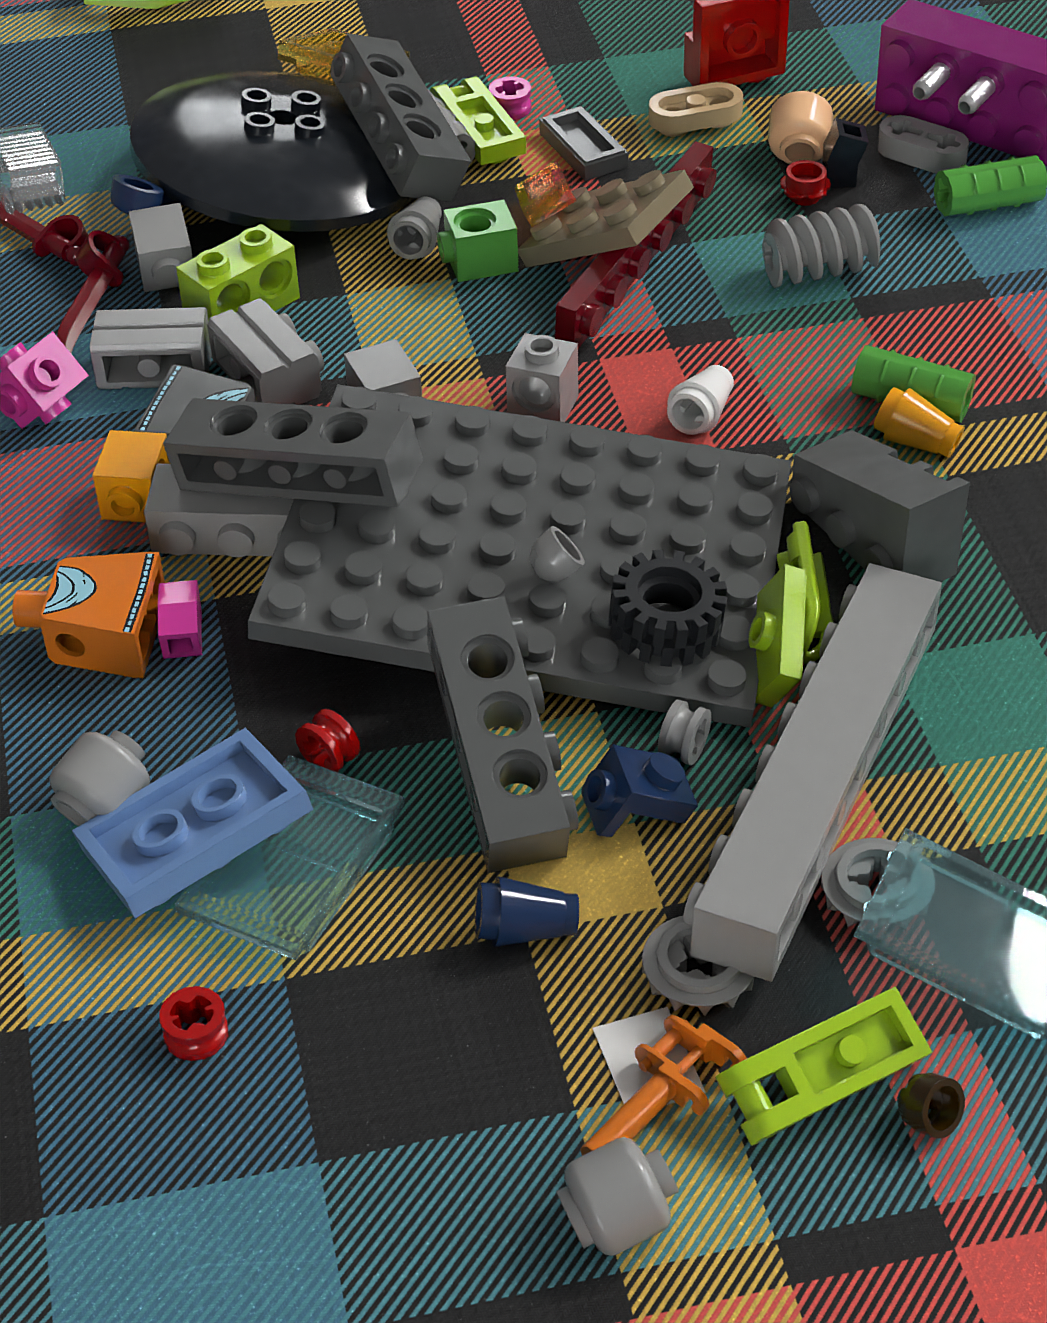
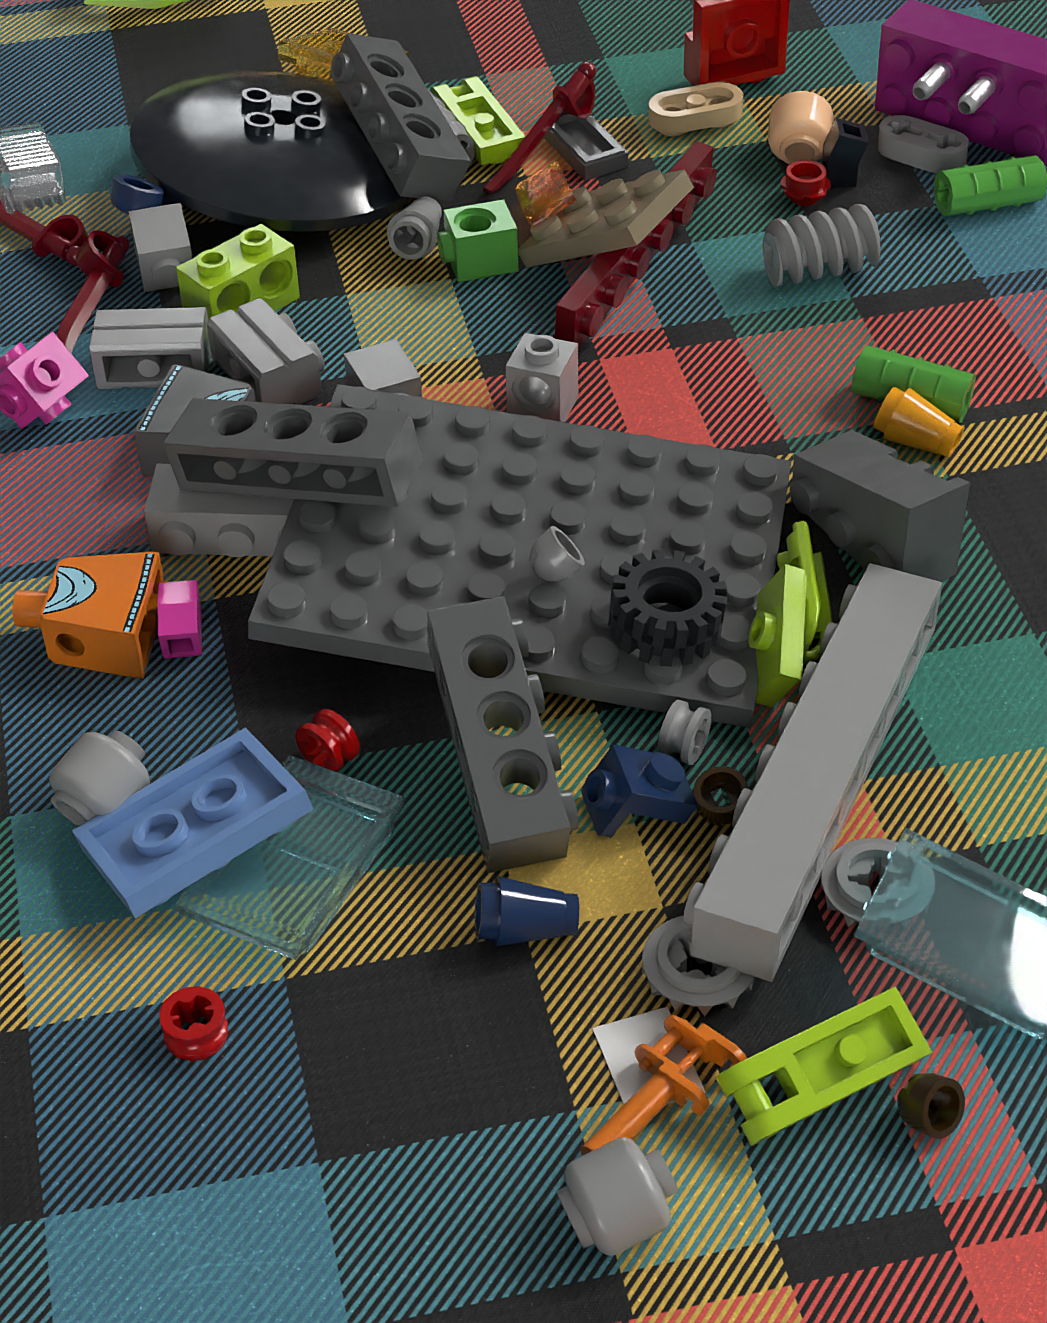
light orange brick [92,430,170,523] -> none
dark pink bush [489,77,532,120] -> none
white cone [667,365,734,435] -> none
none -> dark red sword [483,62,597,194]
none -> dark brown hinge [694,766,748,827]

